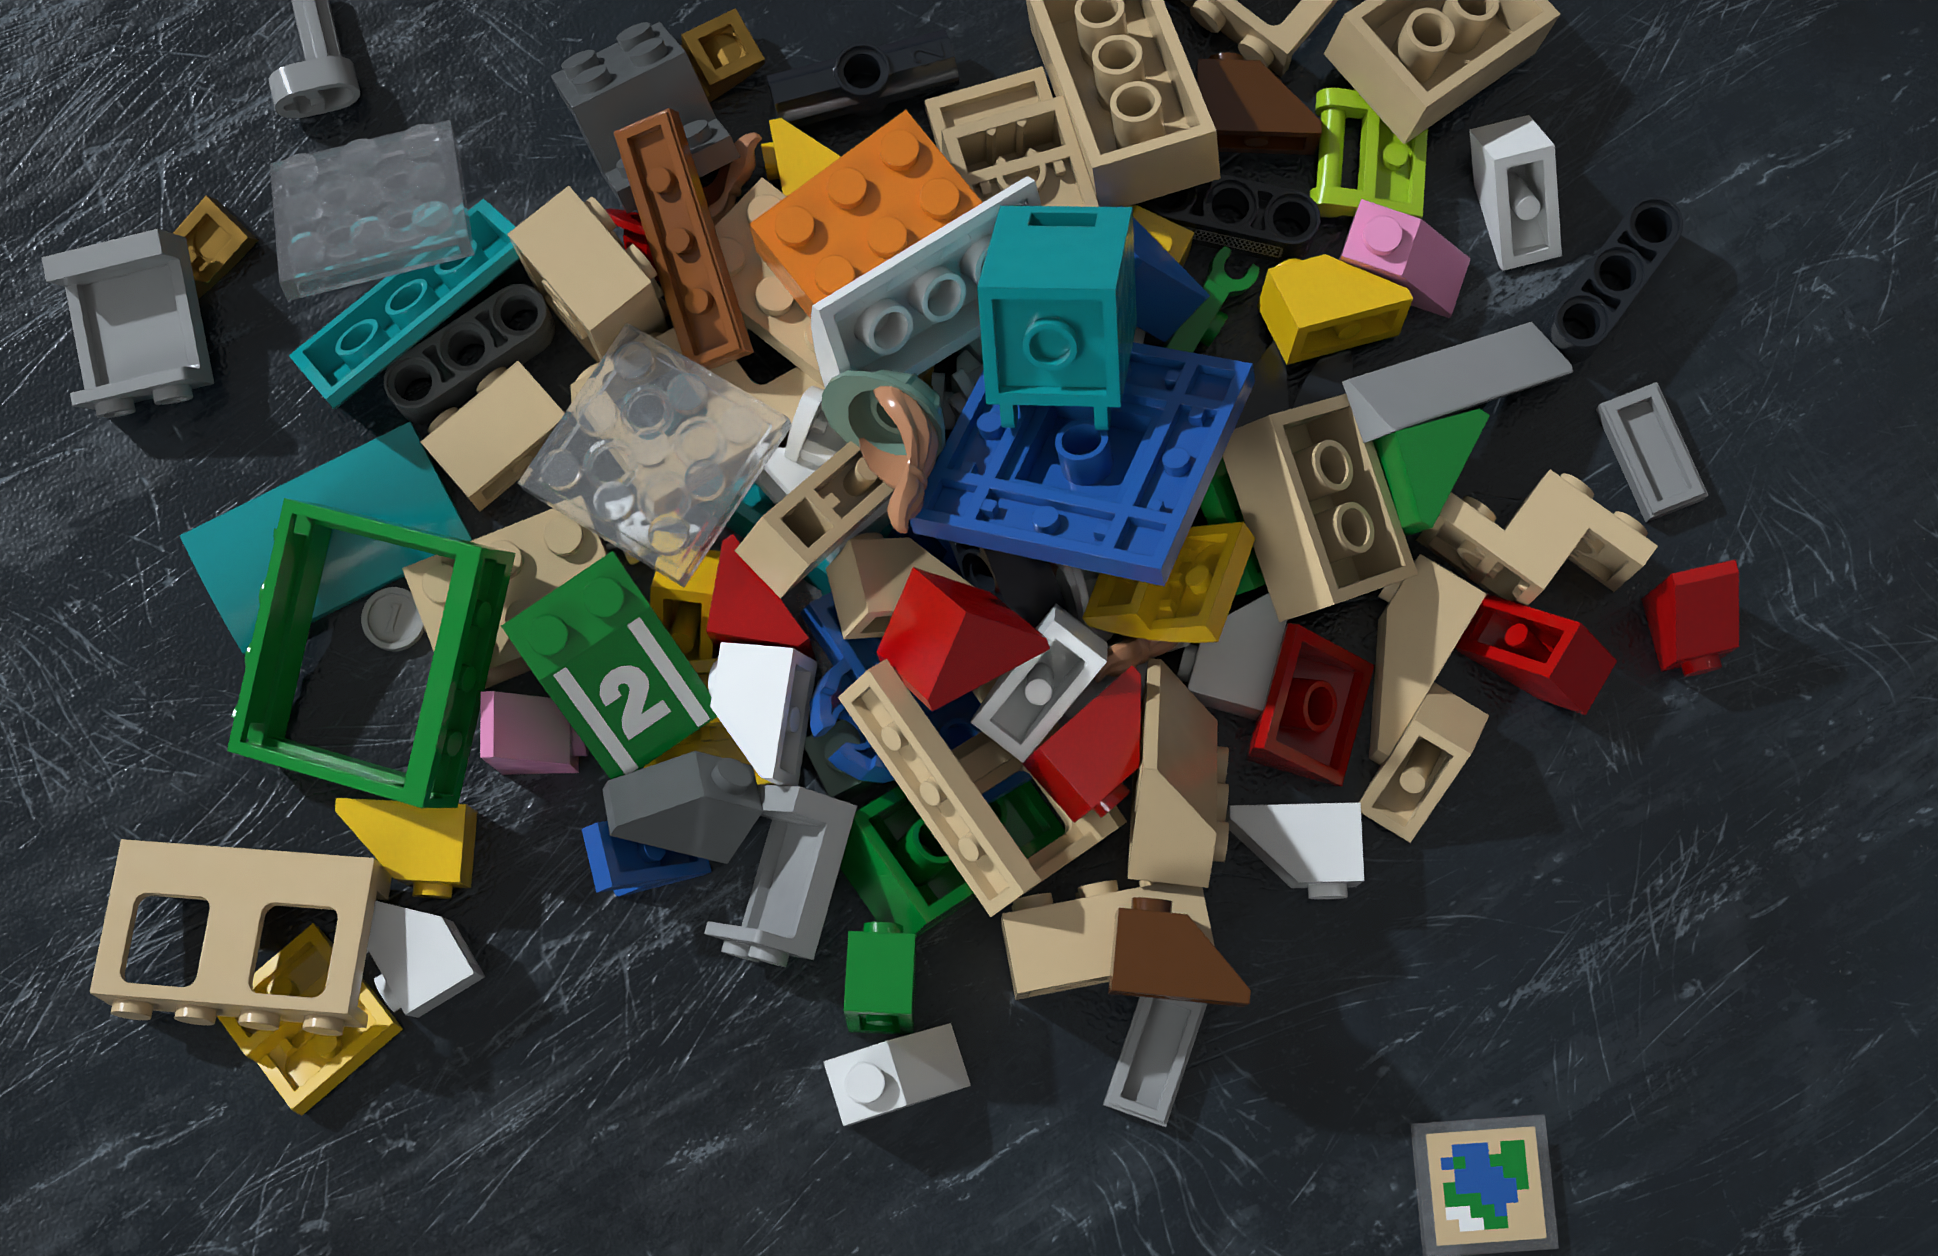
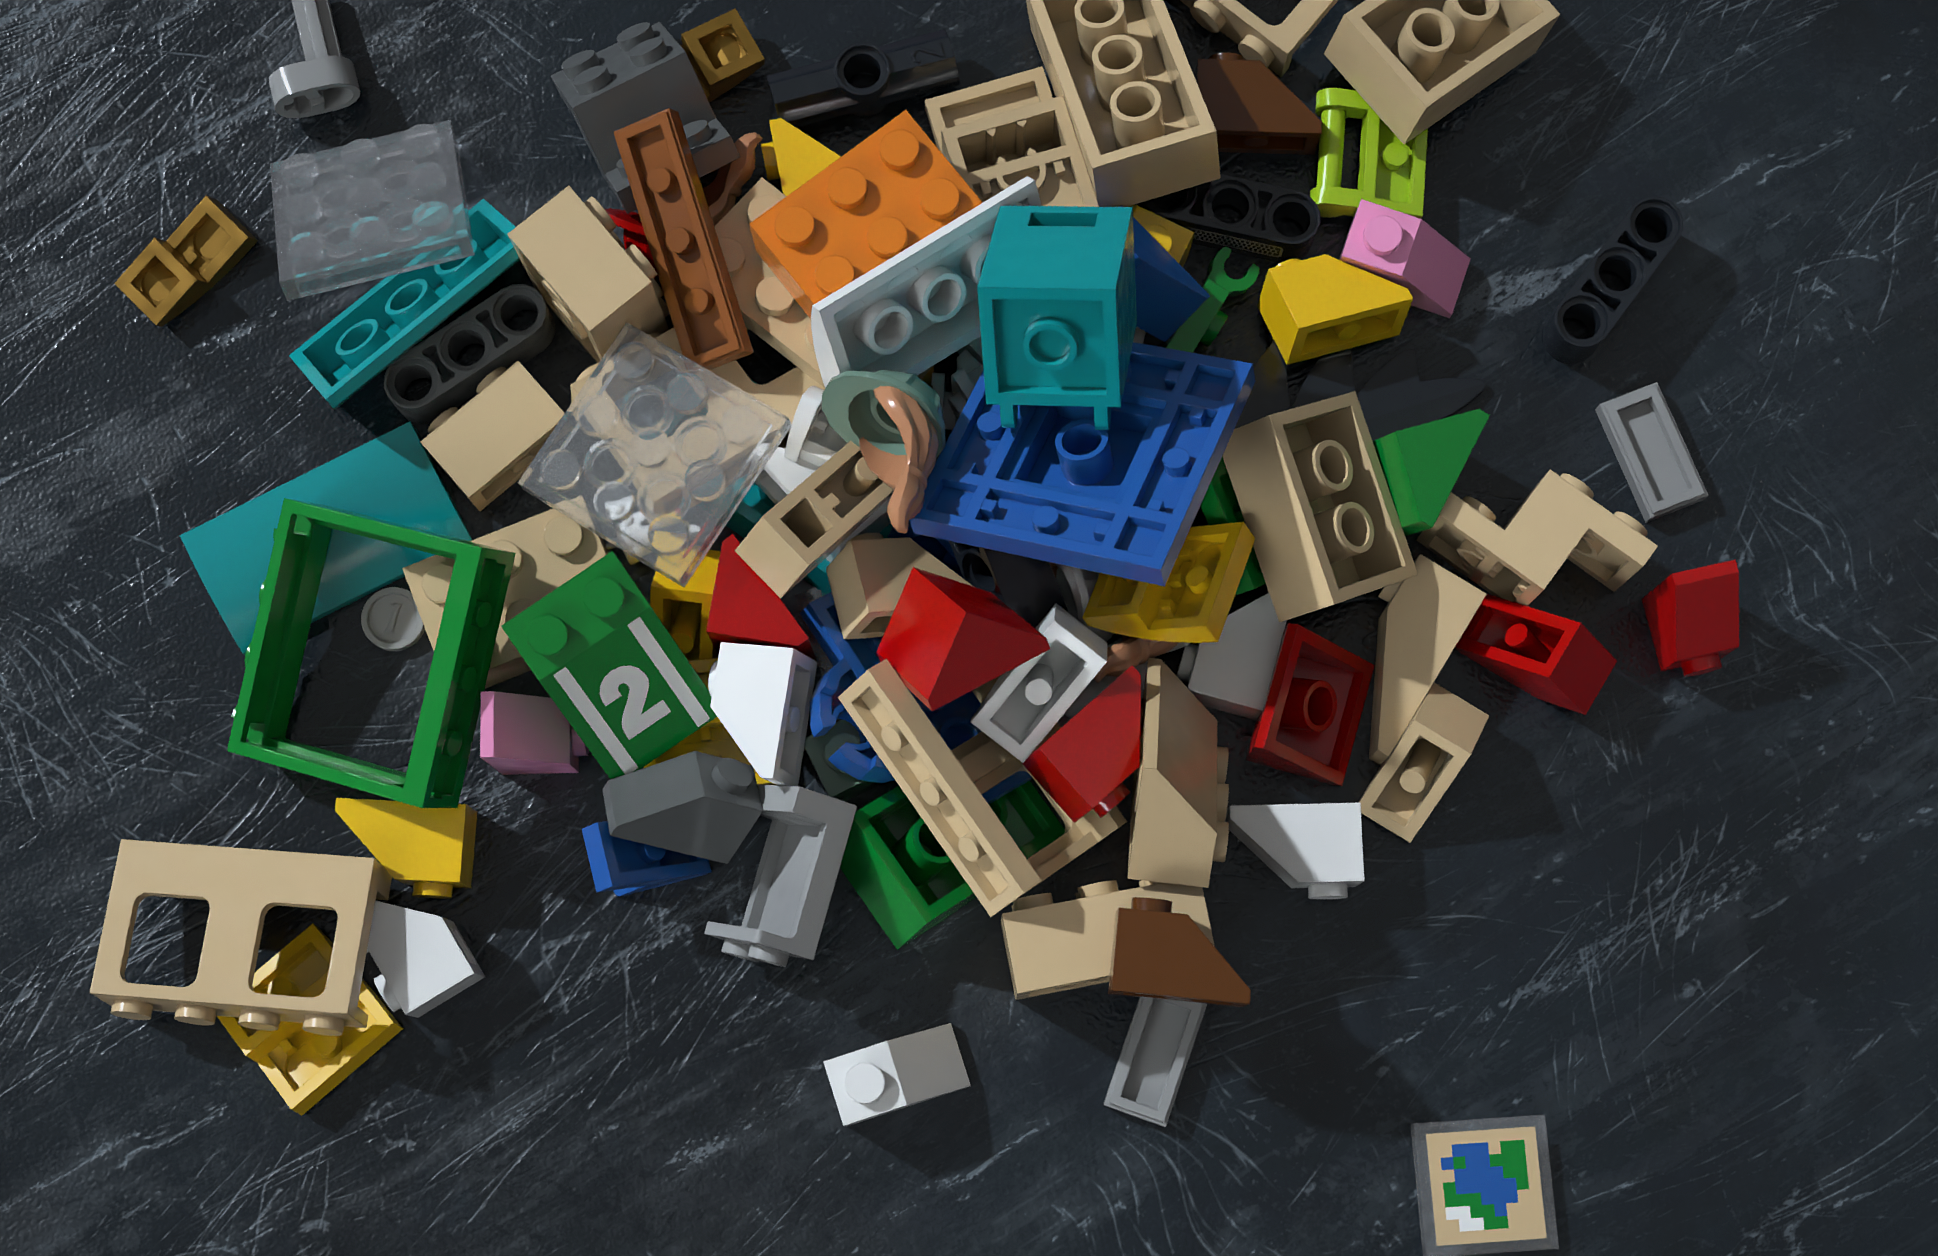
light grey panel [41,229,214,418] -> none
green slope [844,922,916,1035] -> none
light grey slope [1342,322,1574,443] -> none
white slope [1470,115,1562,271] -> none

